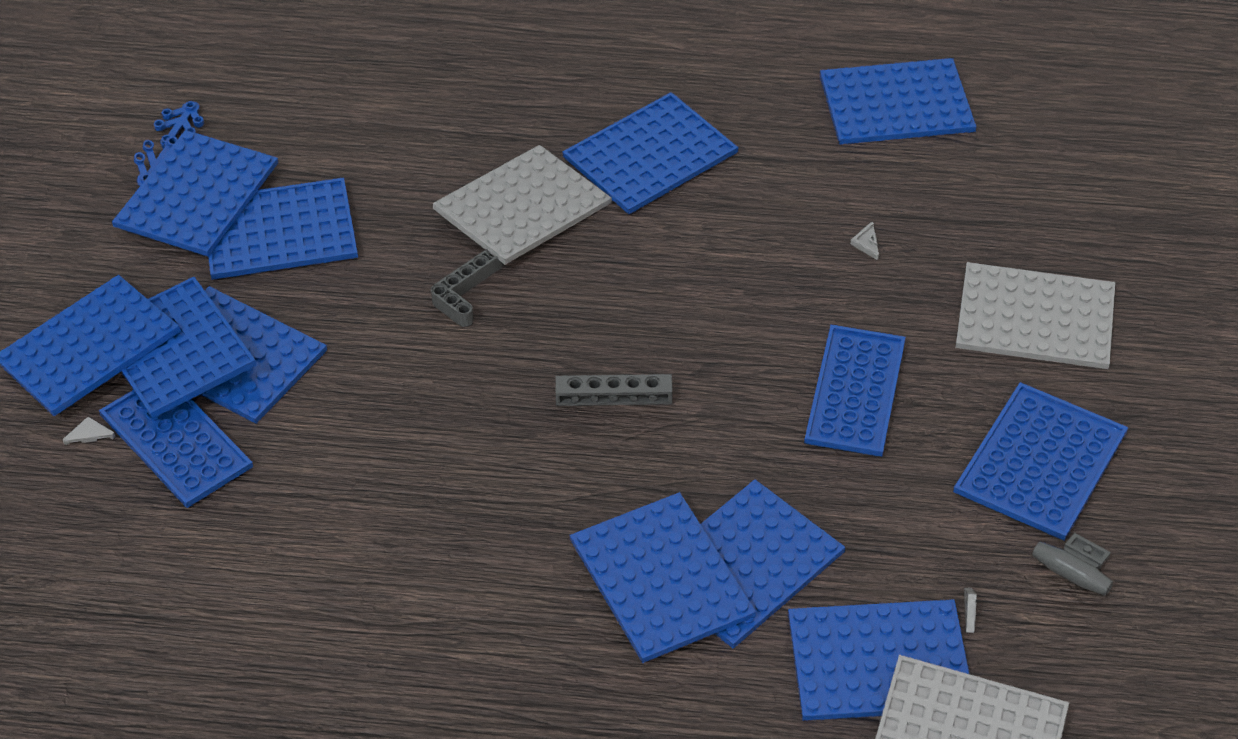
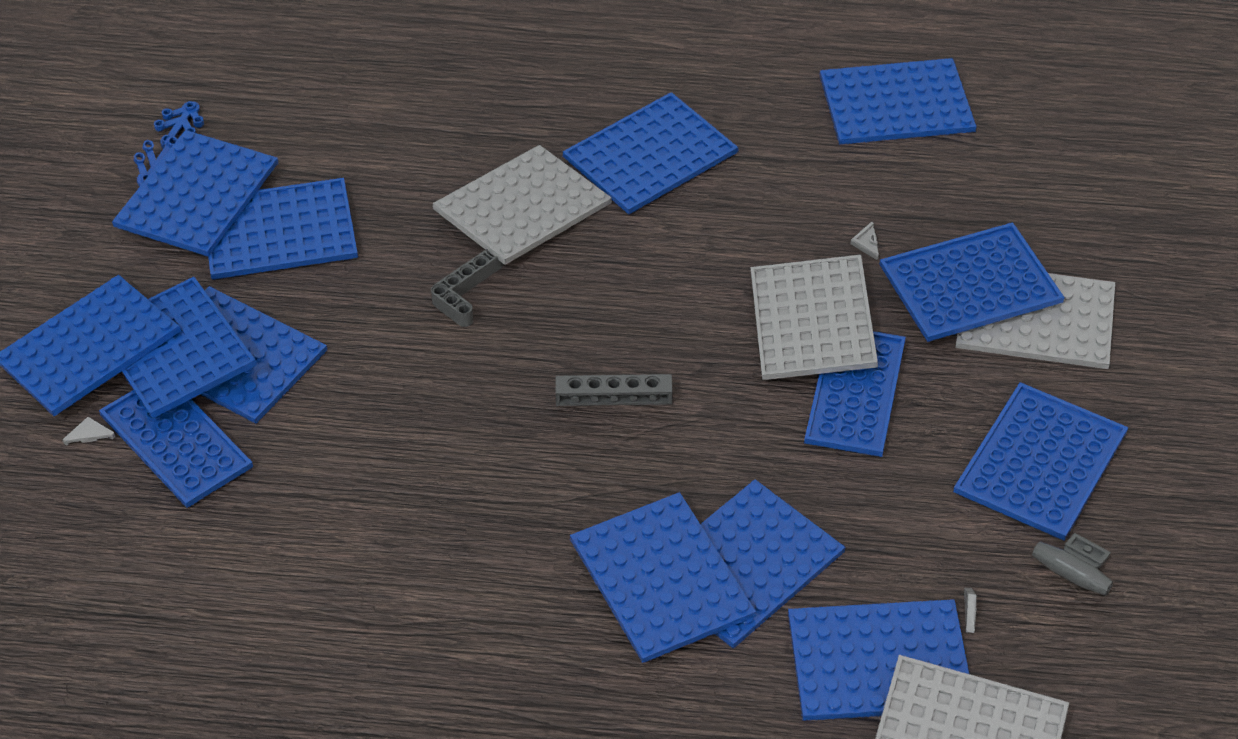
none -> light grey plate [751,255,878,380]
none -> blue plate [879,222,1064,342]

